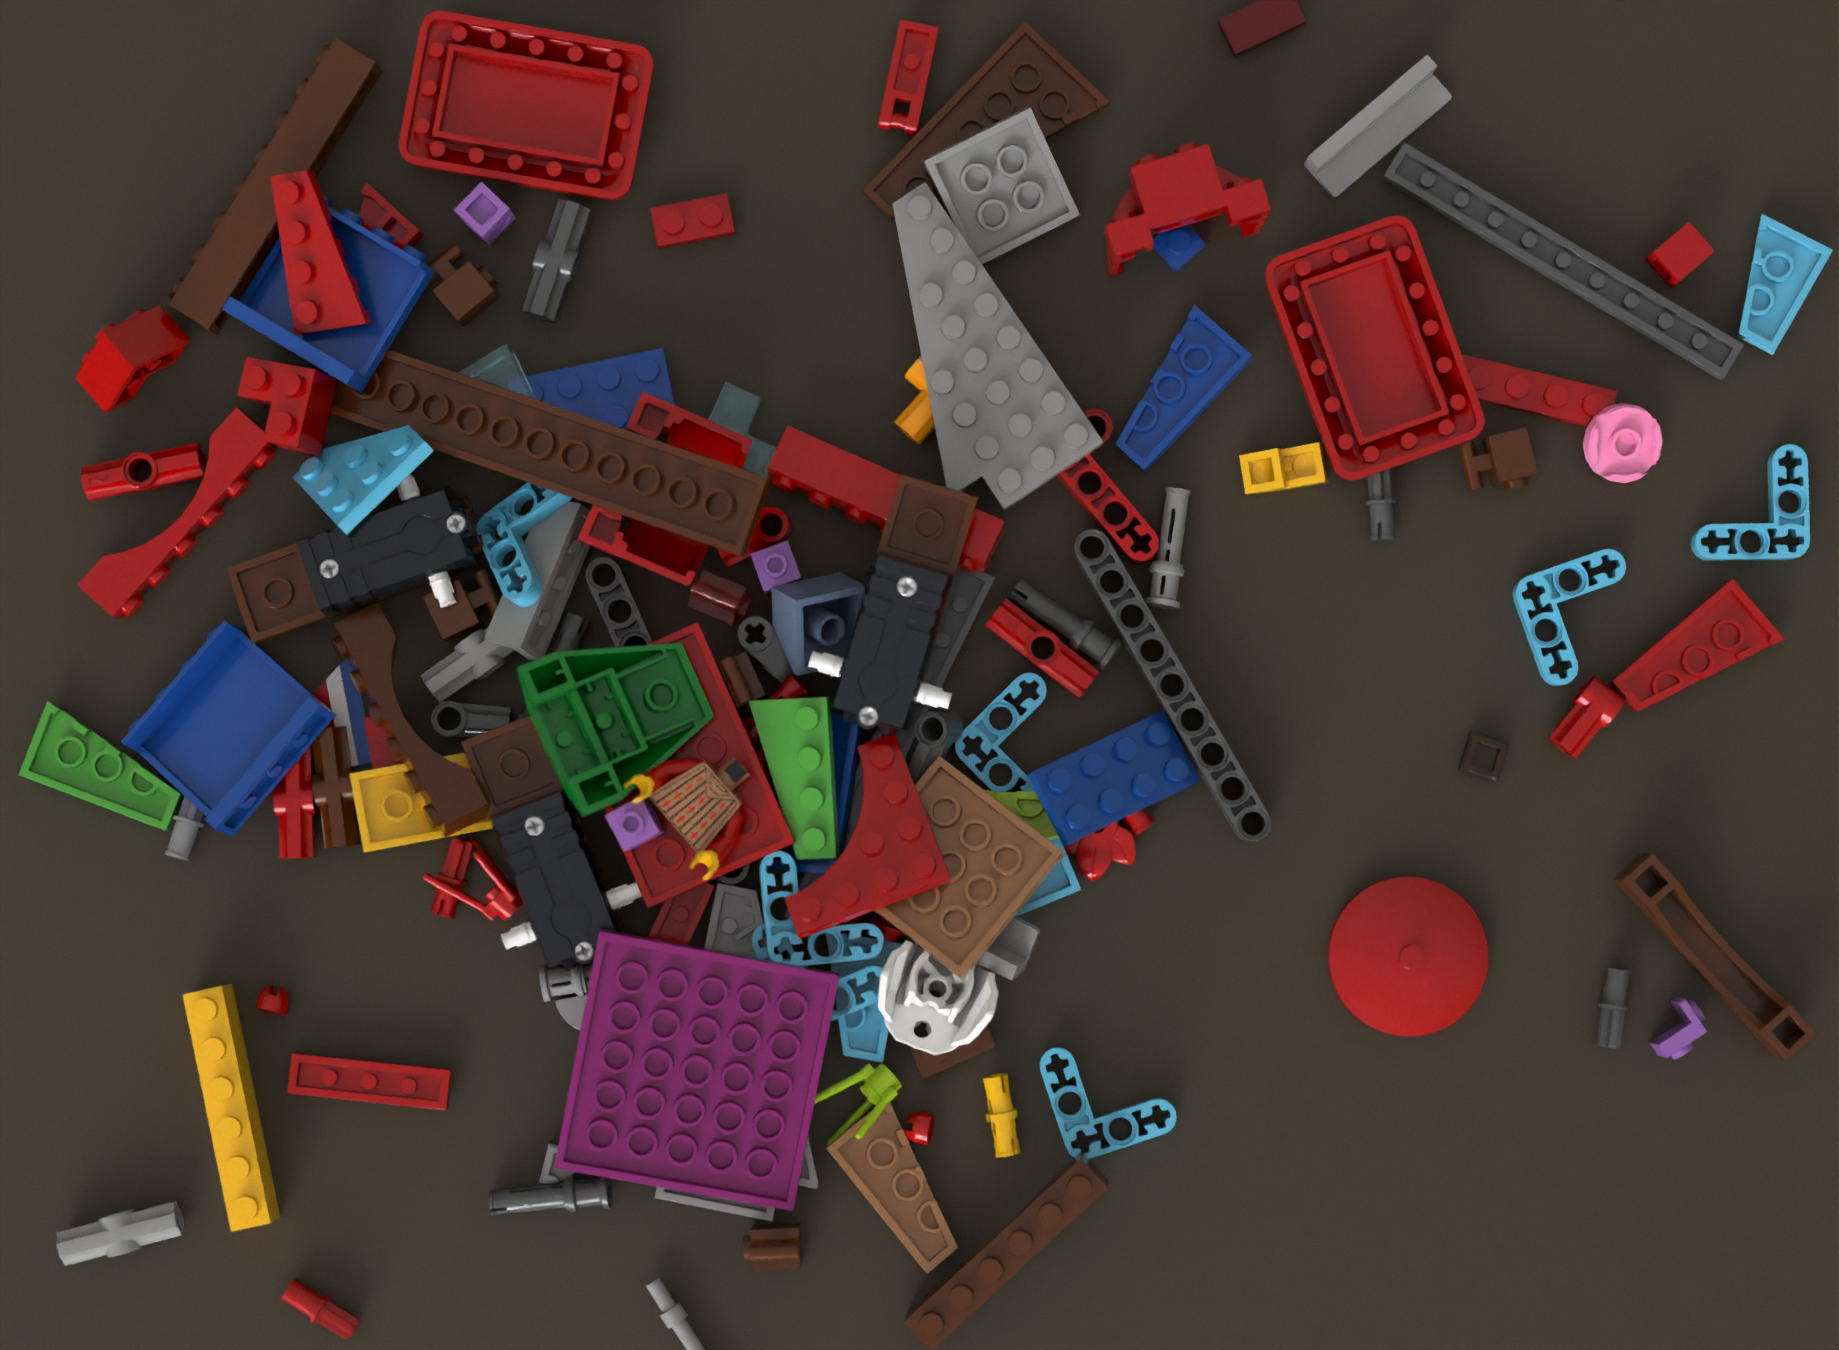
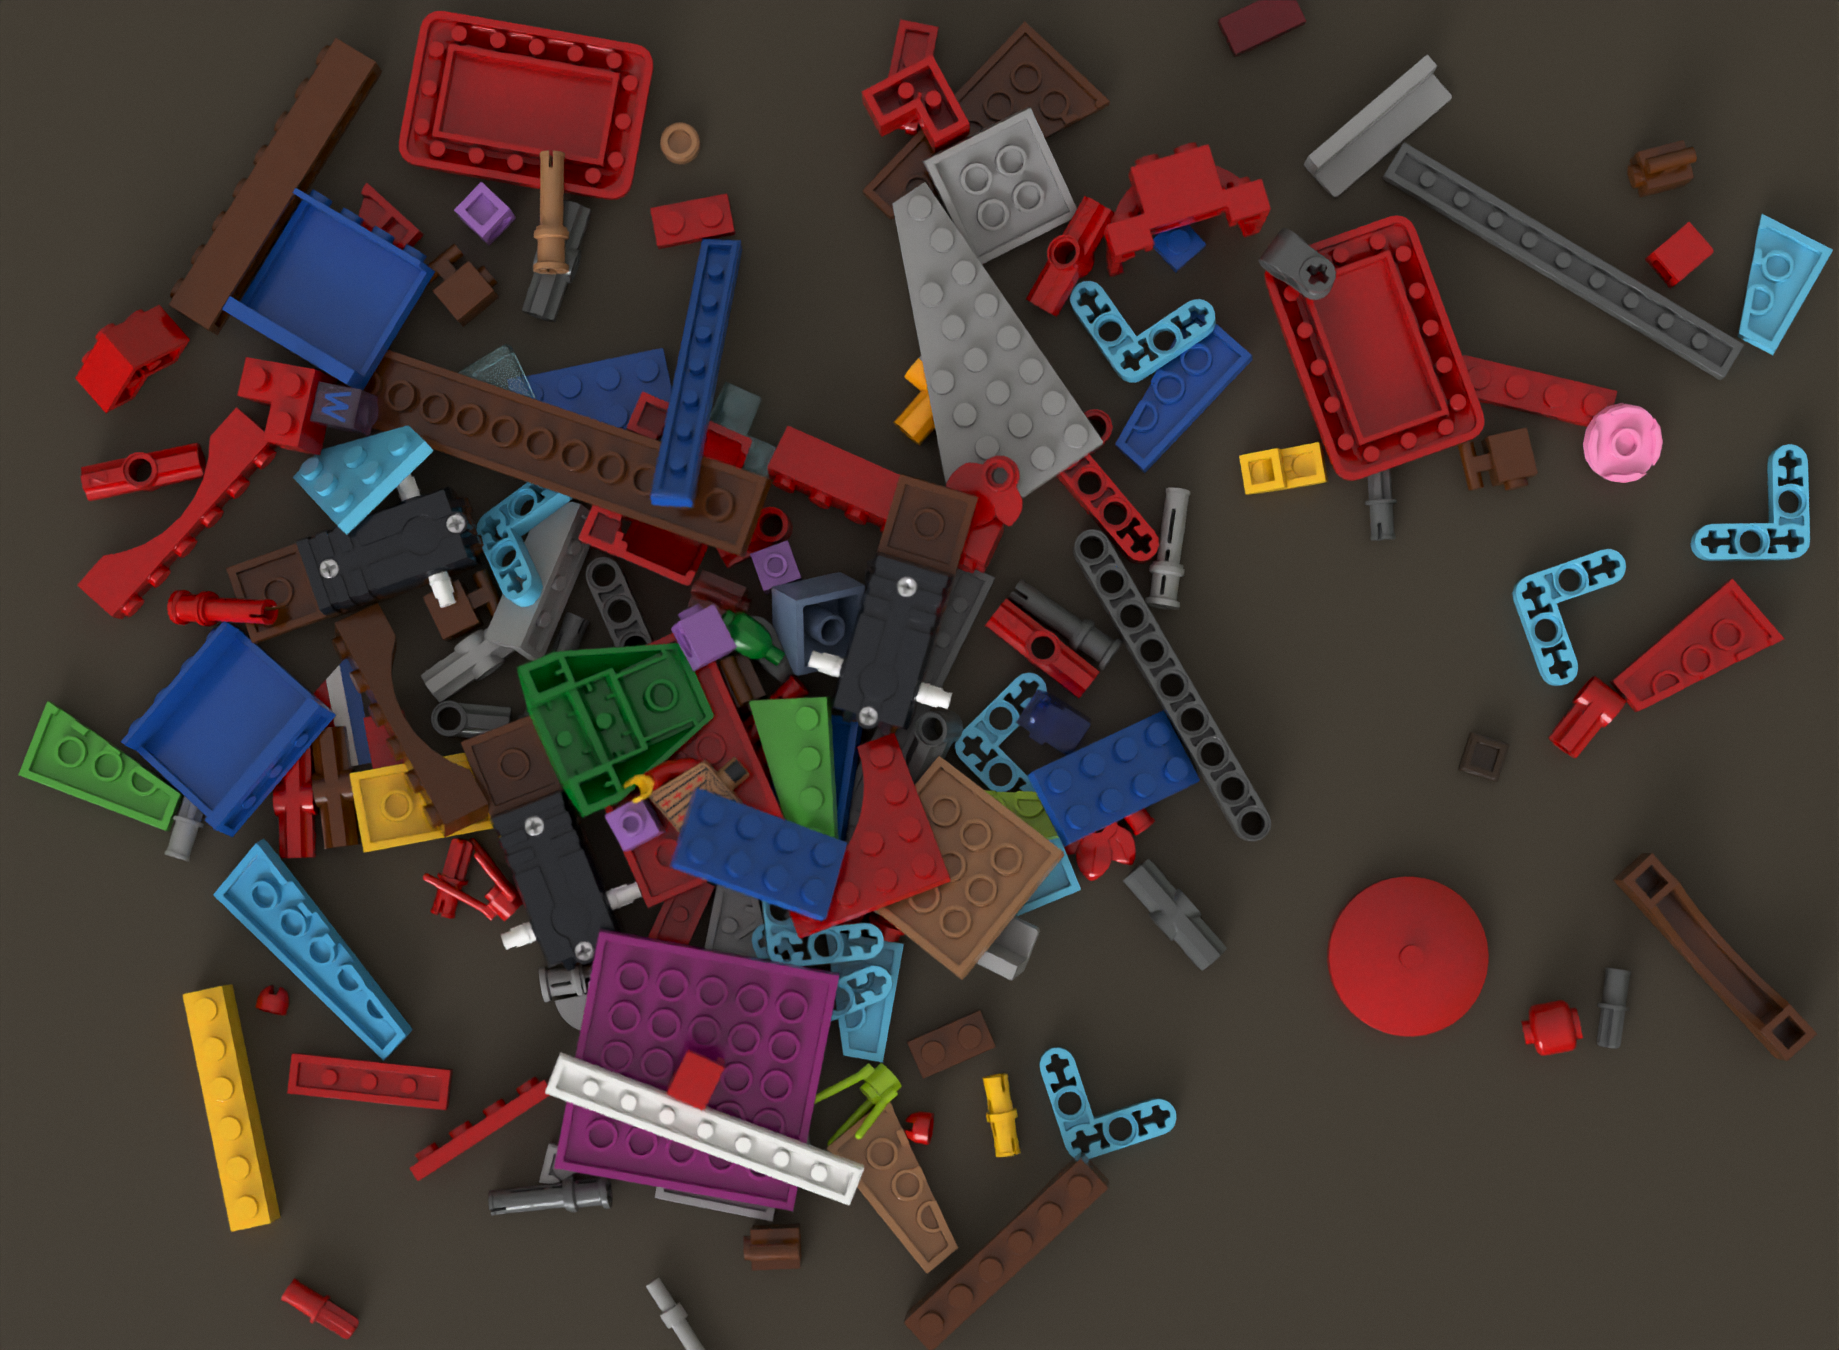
light grey piece [56,1201,184,1266] -> none
red wing [271,170,373,335] -> none
white piece [878,940,999,1055] -> none
medium lavender bracket [1649,997,1707,1060] -> none
none -> red pin [167,589,278,627]
none -> dark azure wing [213,838,413,1061]
none -> clear purple brick [310,382,379,436]
none -> red plate [409,1076,550,1181]
none -> medium nougat pin [533,150,569,275]
none -> white tile [545,1052,864,1206]
none -> blue tile [650,239,742,507]
none -> medium nougat tile [660,123,700,164]
none -> red panel [666,1050,725,1112]
none -> blue plate [670,788,847,921]
none -> medium lavender brick [671,604,736,672]
none -> green plant [721,609,785,666]
none -> red brick [862,54,970,153]
none -> red plate [946,455,1023,527]
none -> clear blue brick [1016,689,1091,755]
none -> red piece [1026,196,1115,317]
none -> medium azure beam [1070,281,1216,383]
none -> dark grey piece [1122,858,1228,971]
none -> dark grey piece [1258,228,1336,300]
none -> red head [1521,1000,1583,1056]
none -> reddish brown brick [1627,140,1697,198]

